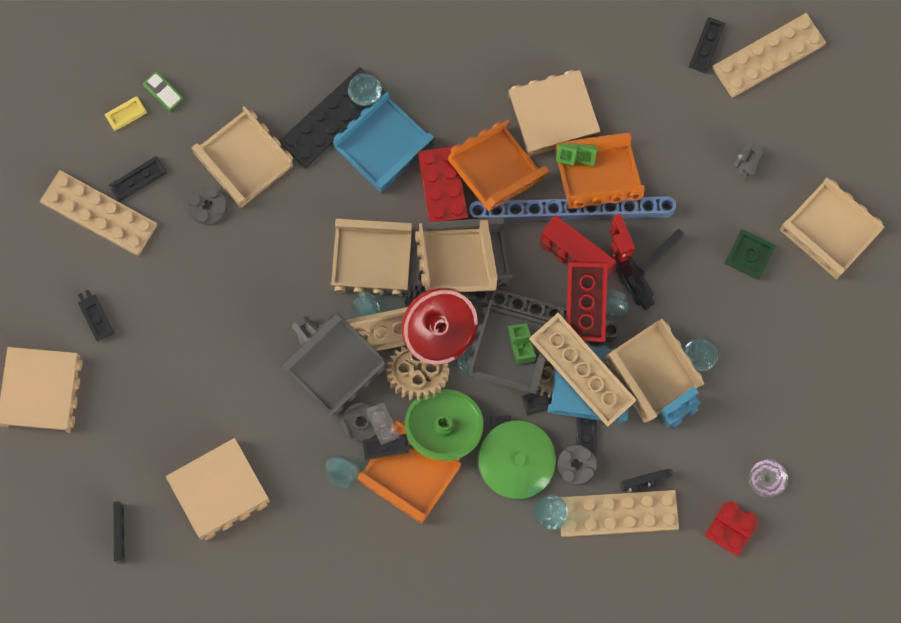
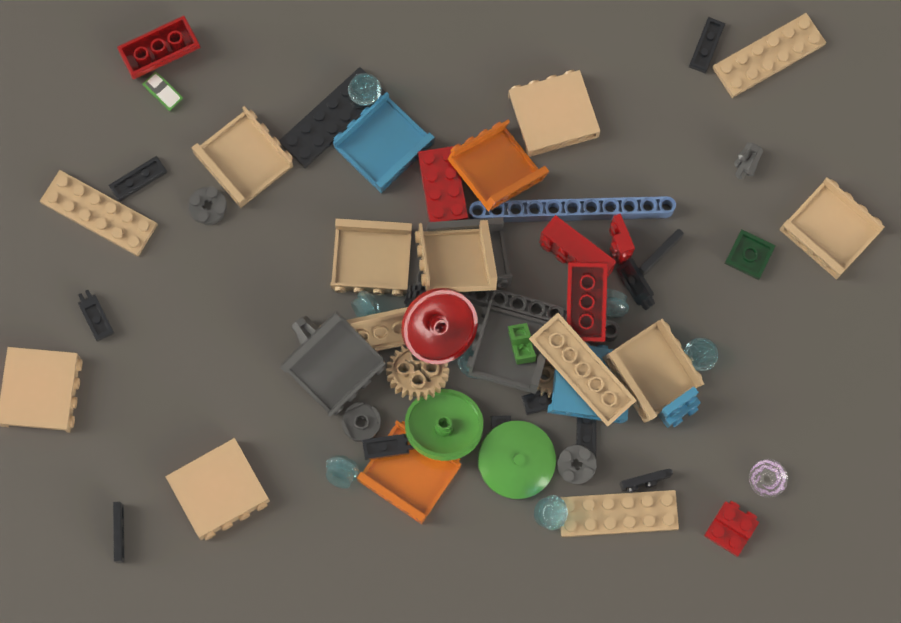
light yellow tile [104,96,147,131] -> none
clear plate [366,403,399,445] -> none
orange panel [555,132,645,209] -> none
bright green slope [556,143,598,166] -> none
none -> red brick [117,16,201,80]

